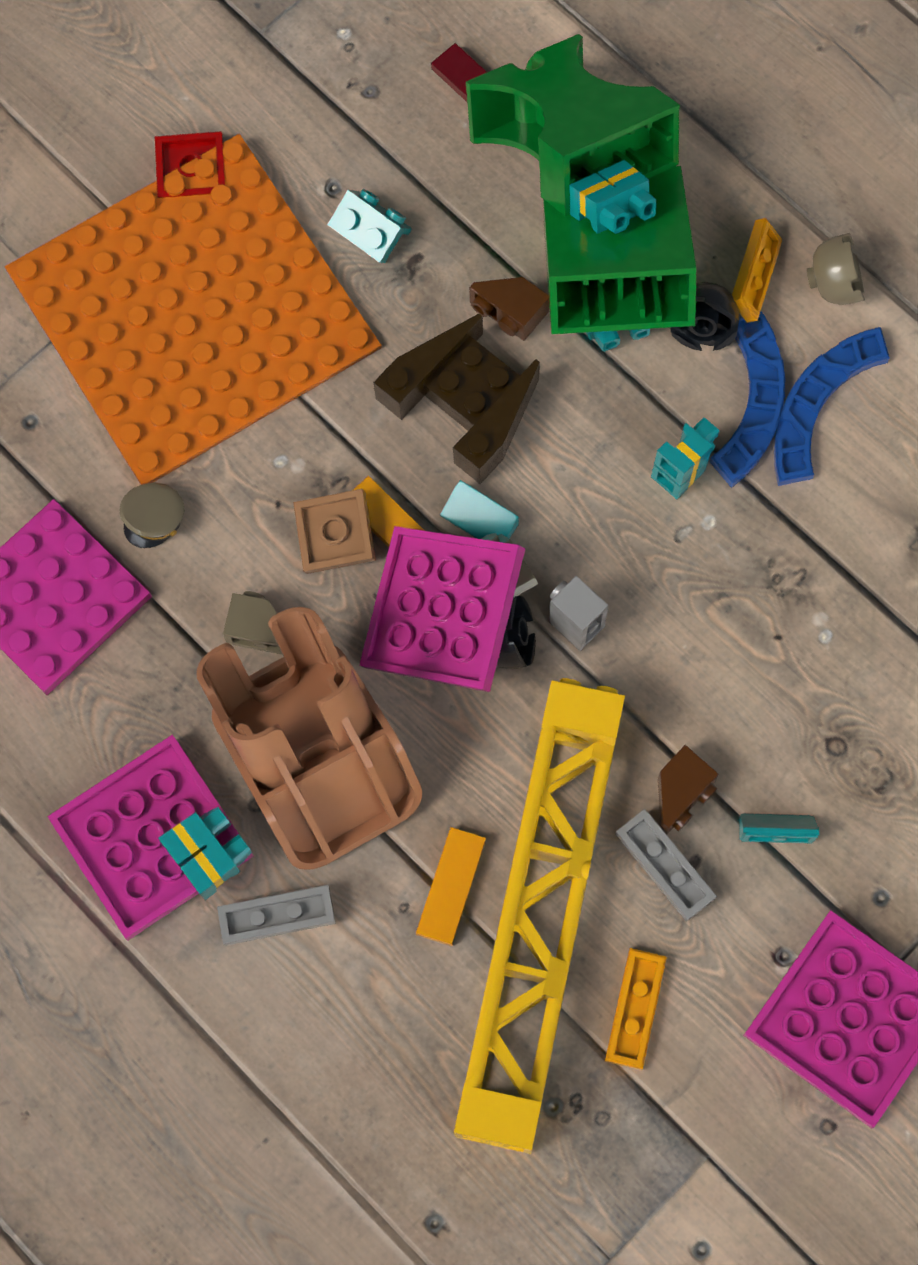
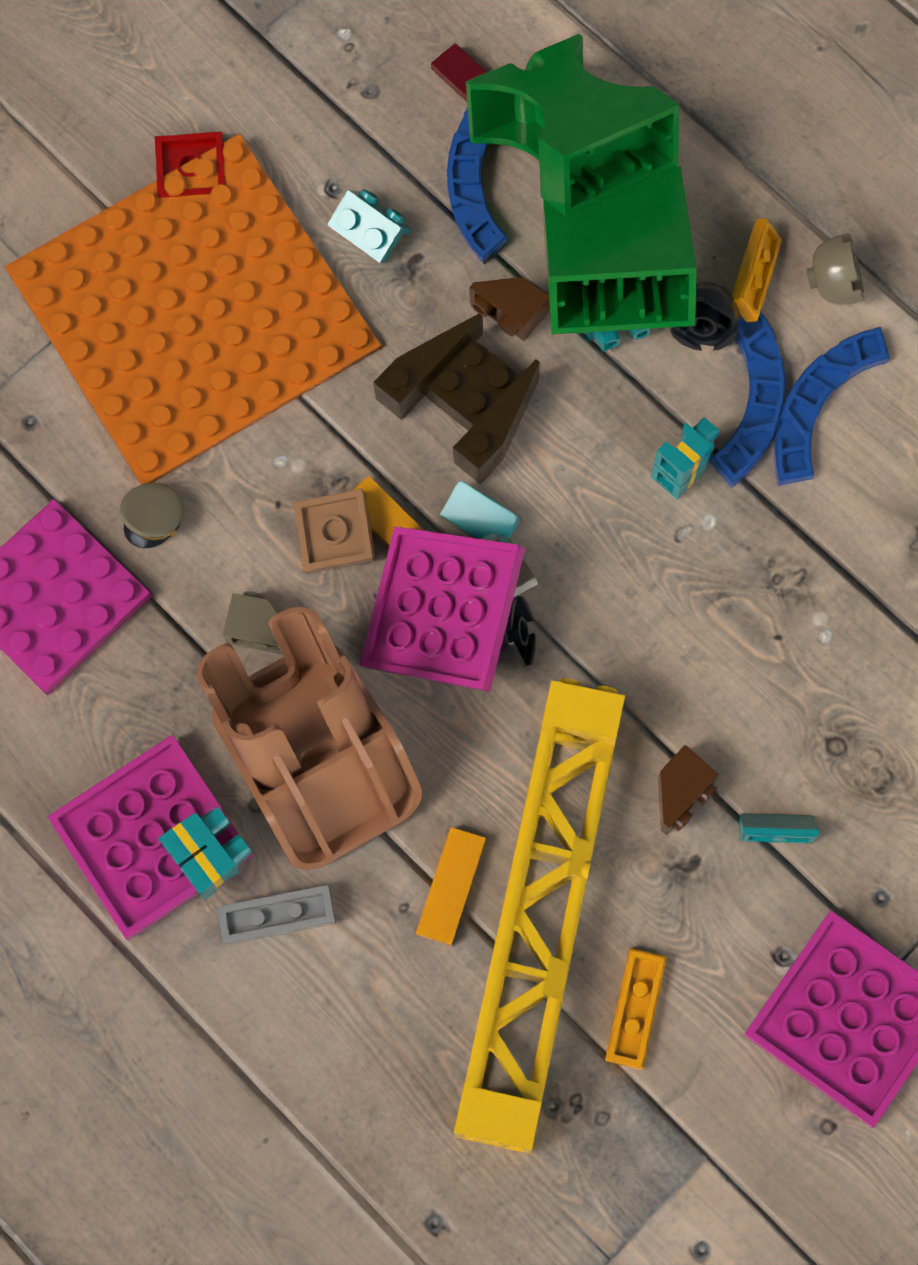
light grey brick [549,576,608,651] -> none
teal hips [569,160,656,234] -> none
light grey plate [615,809,717,922] -> none
none -> blue tile [447,107,509,264]

